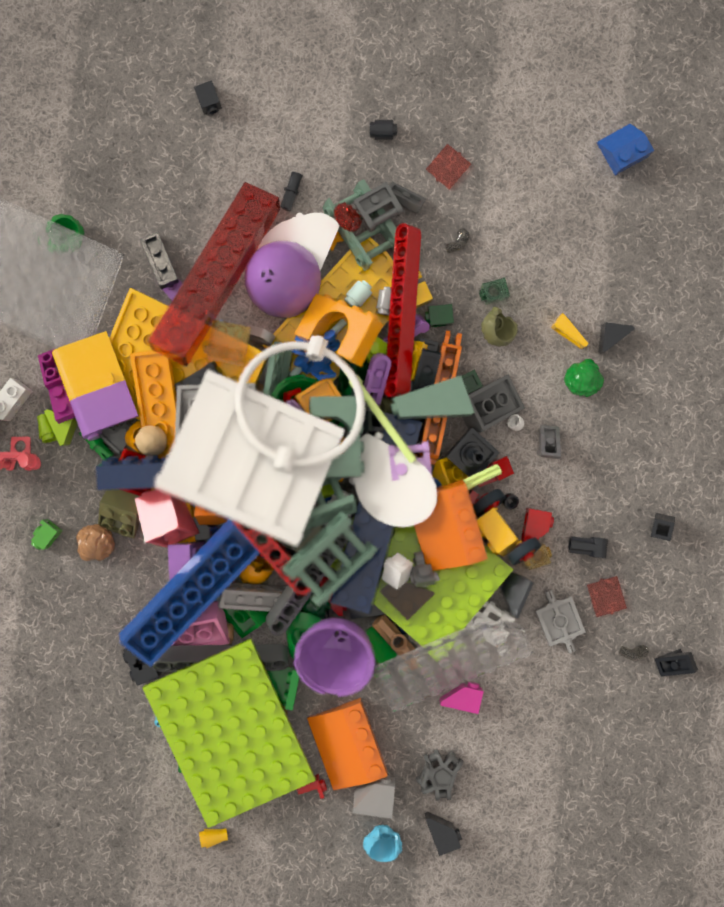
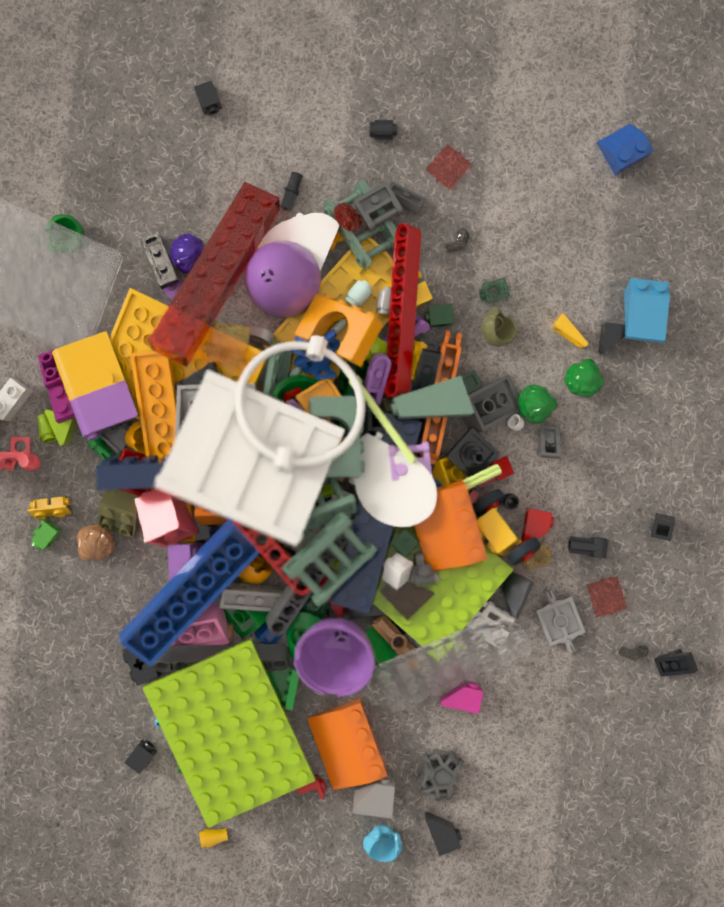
tan piece [135,425,167,456] -> none
none -> yellow hinge [27,496,72,519]
none -> black brick [124,739,157,774]
none -> dark purple hair [170,234,210,274]
none -> blue slope [254,621,284,644]
none -> dark green brick [391,529,419,558]
none -> green hair [518,384,557,424]
none -> dark azure slope [624,278,670,343]

